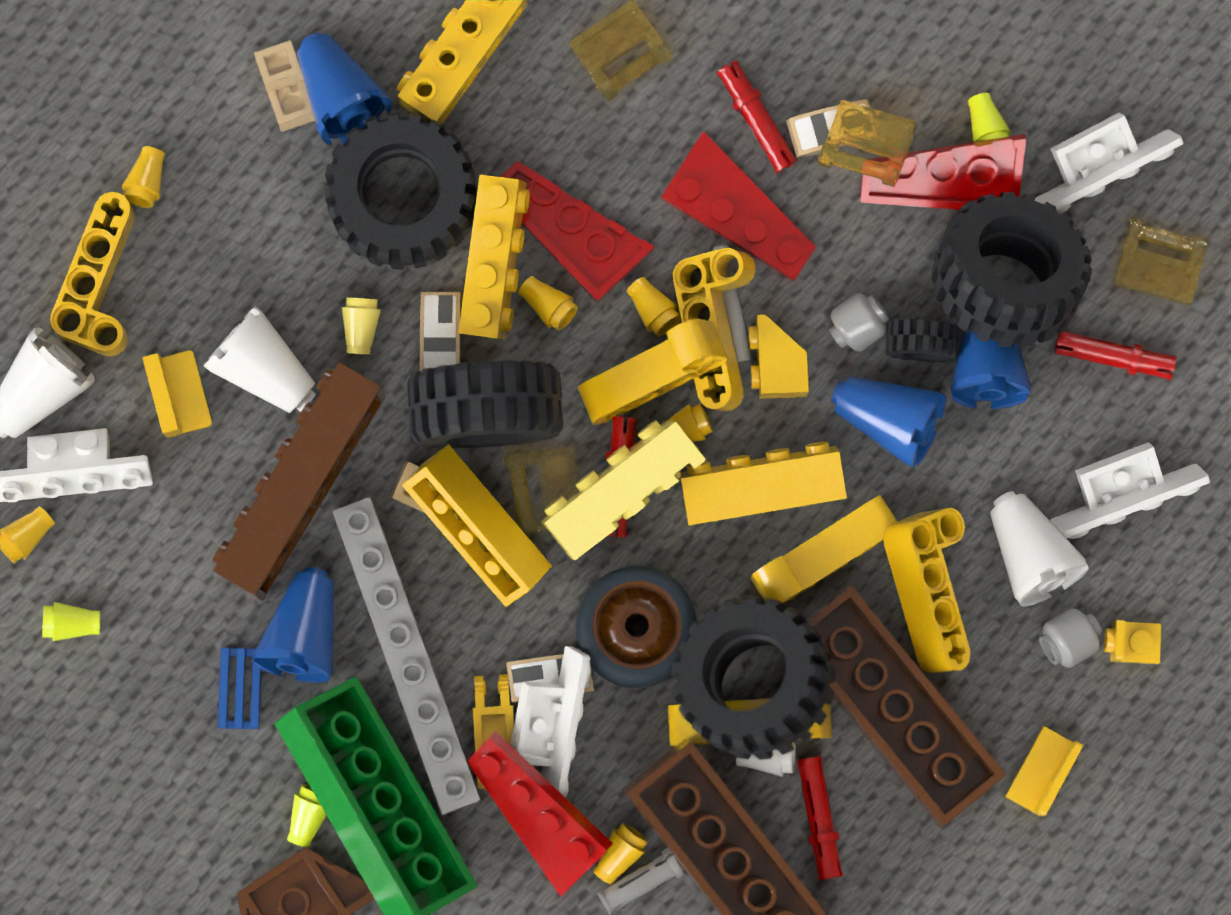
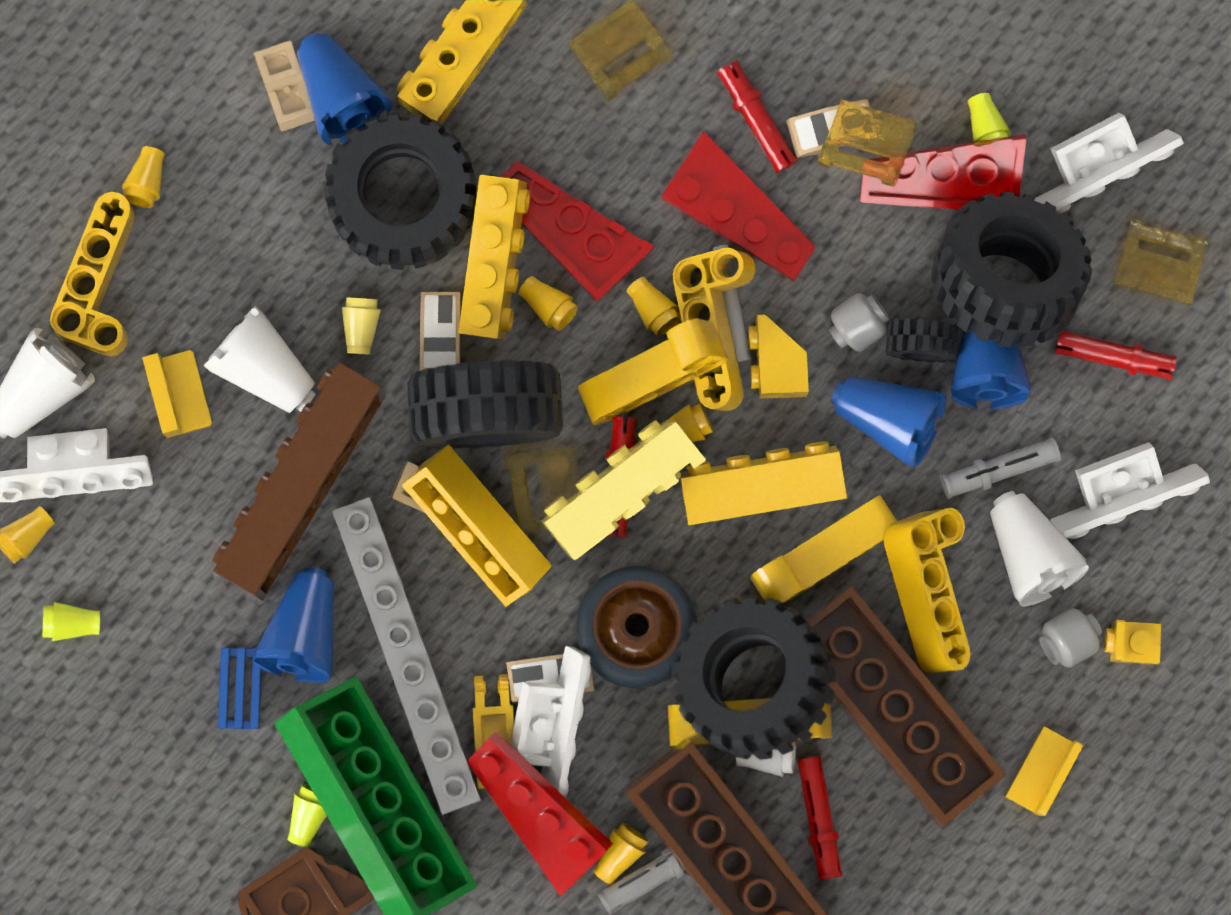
none -> light grey pin [940,437,1061,499]

